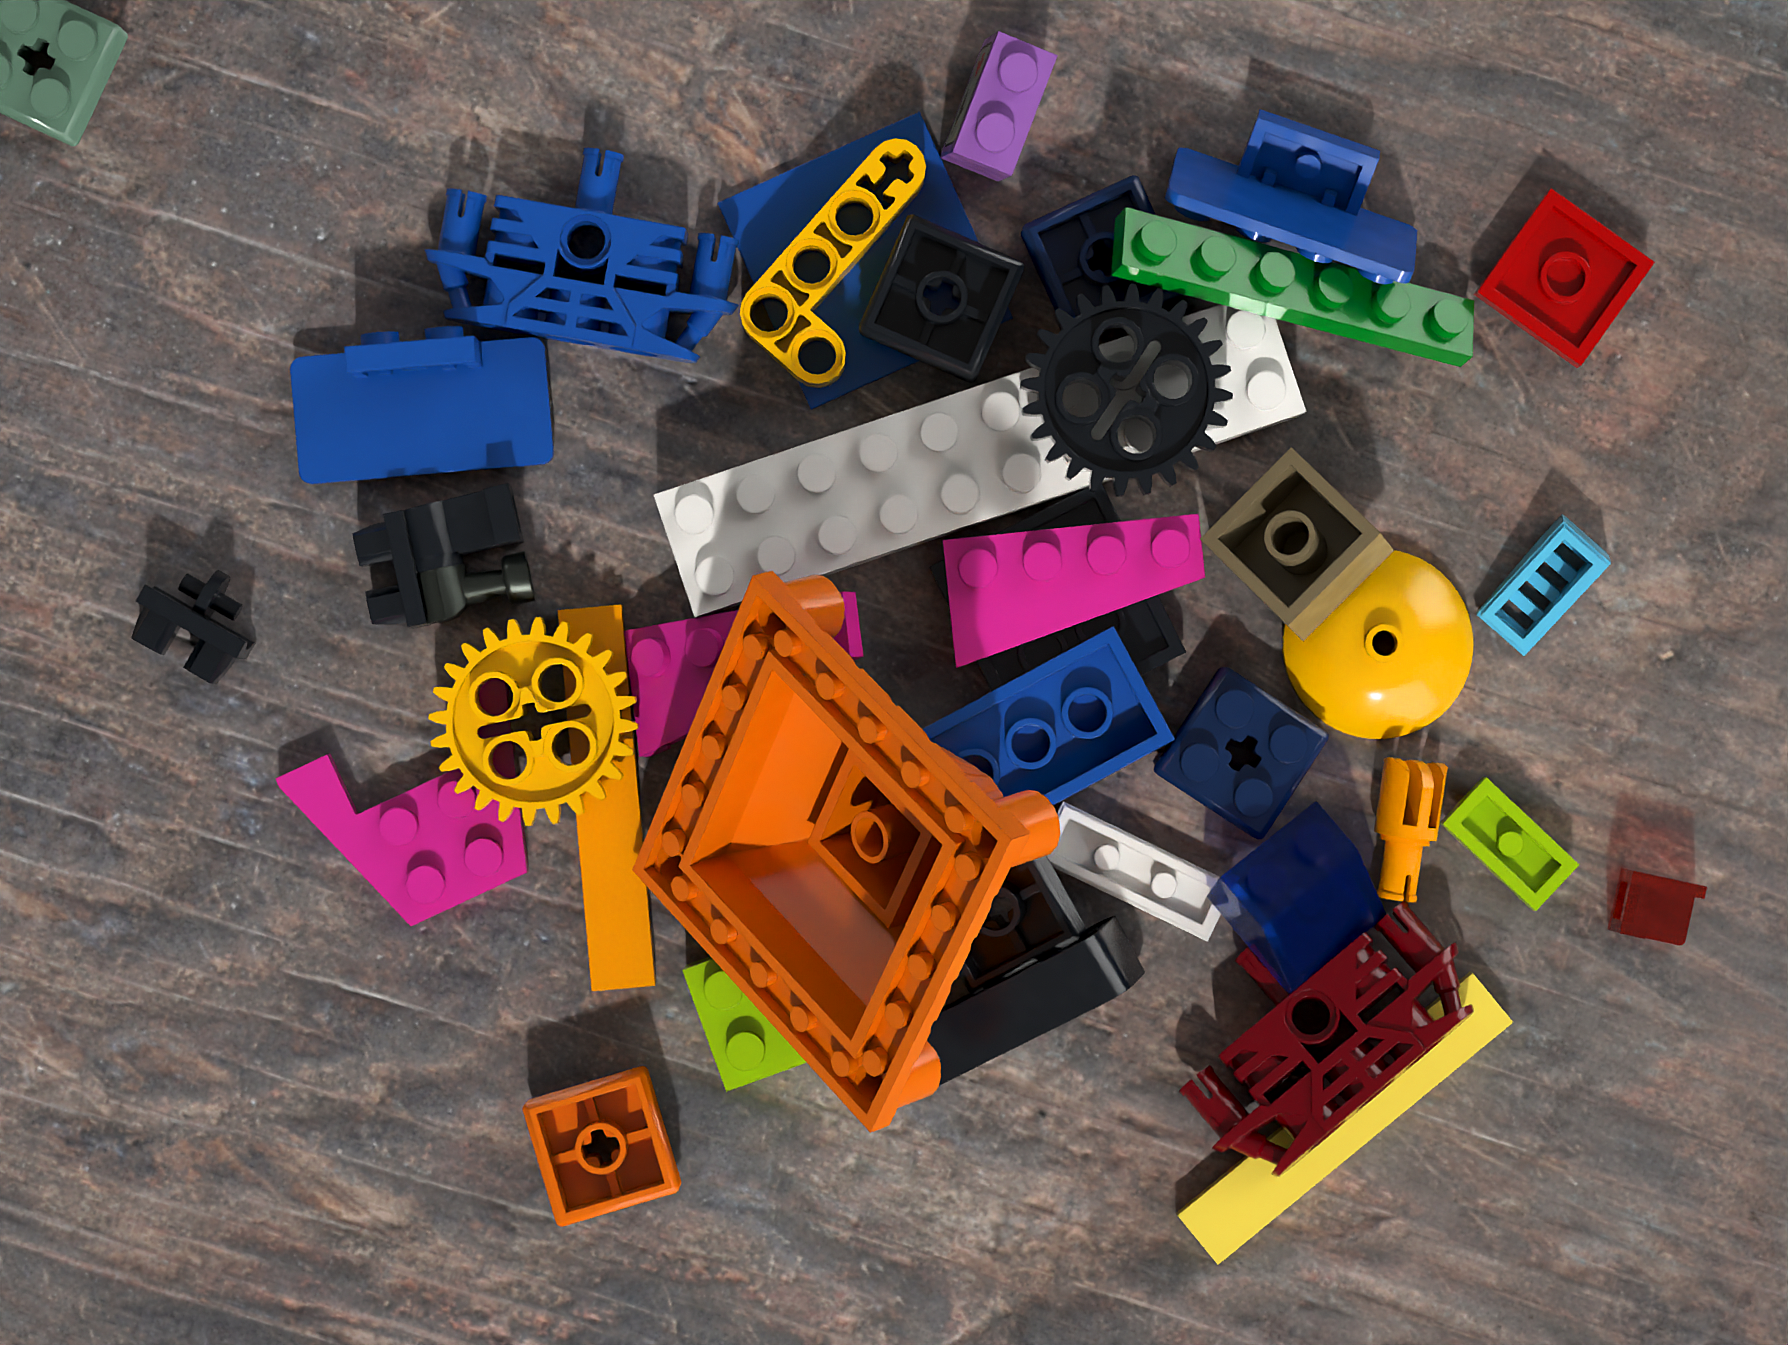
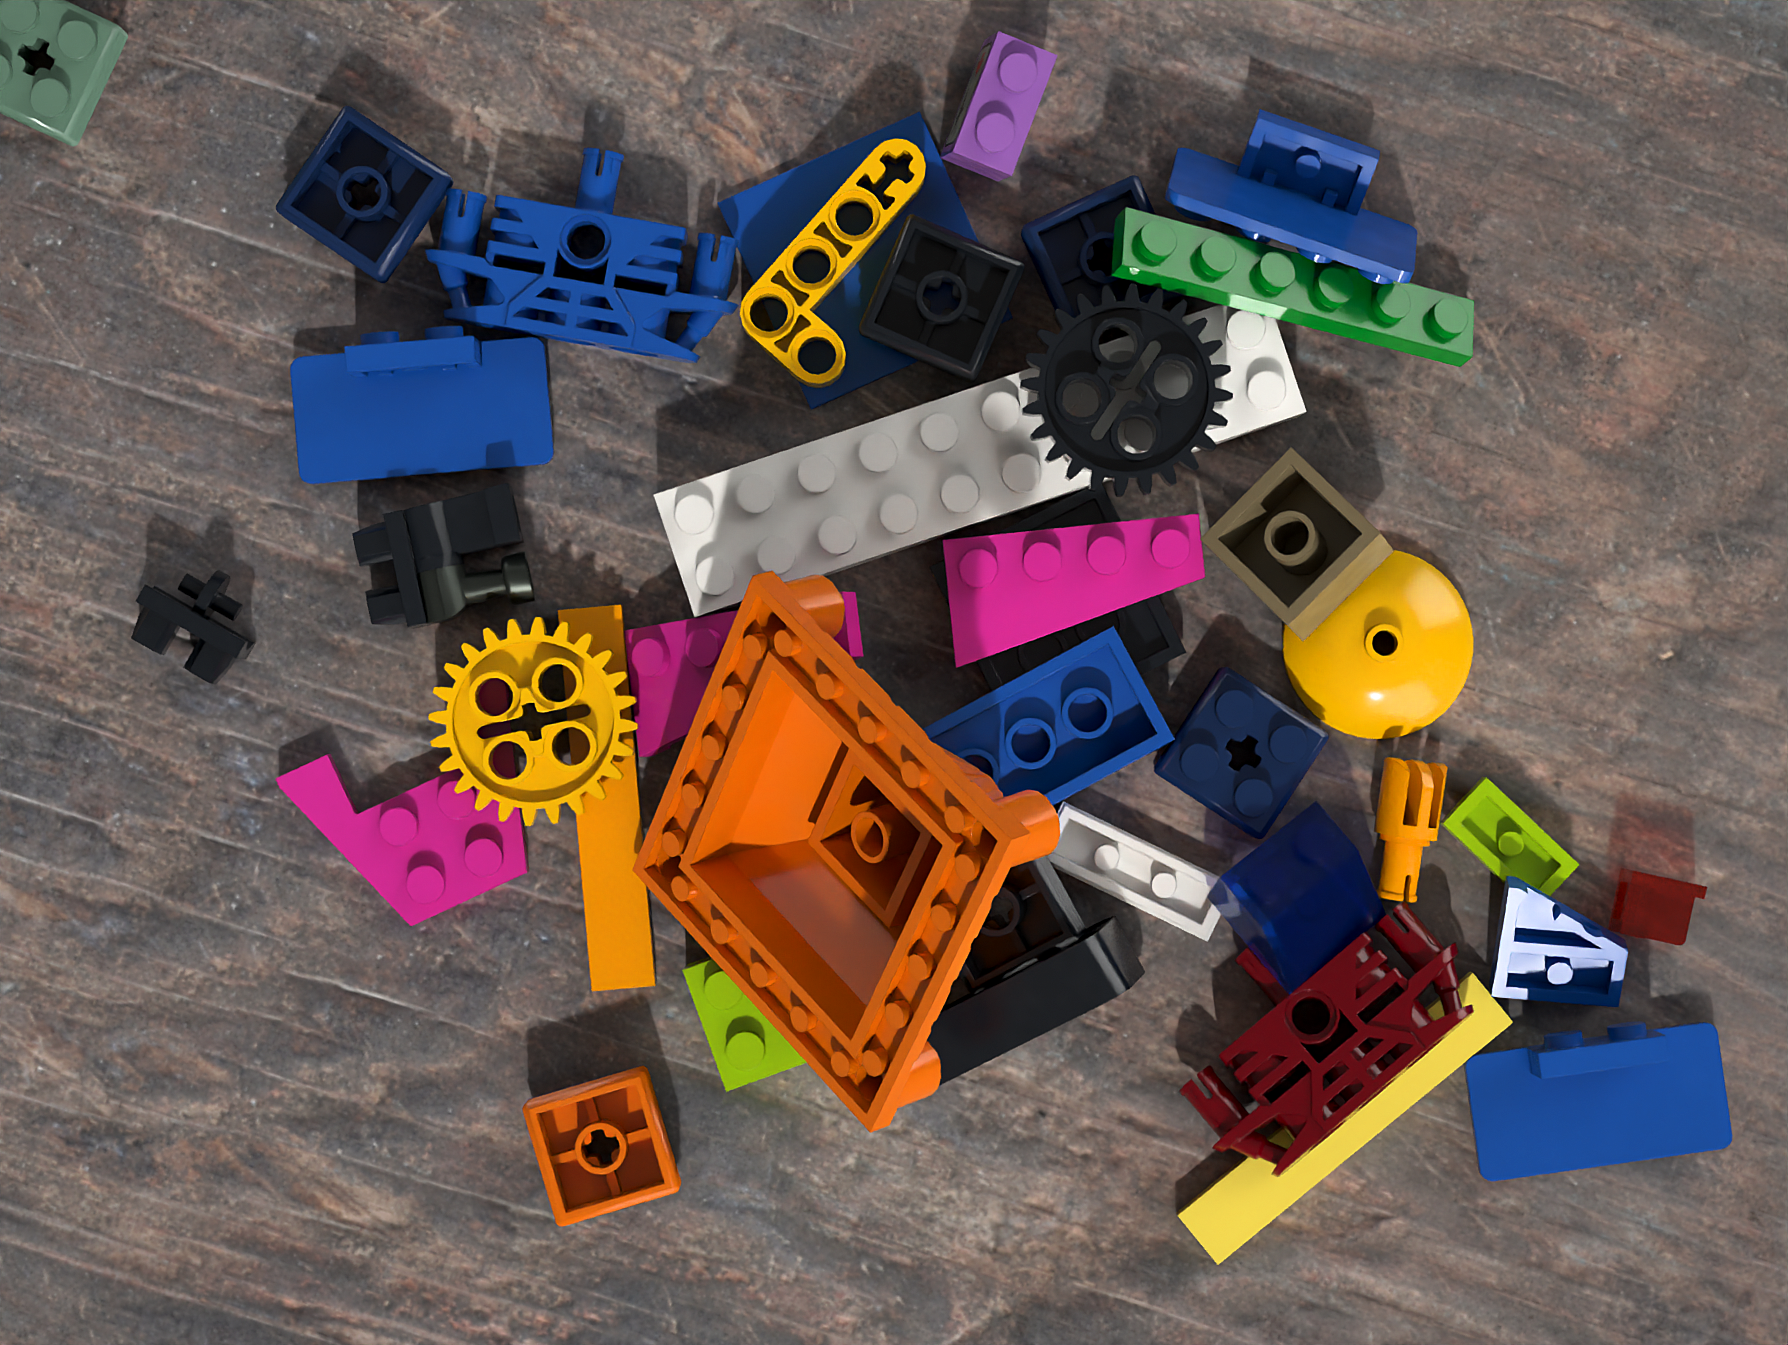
red plate [1473,188,1655,368] -> none
medium azure slope [1476,514,1611,656] -> none
none -> dark blue brick [276,106,454,283]
none -> blue bracket [1464,1021,1732,1181]
none -> wing [1489,876,1628,1008]

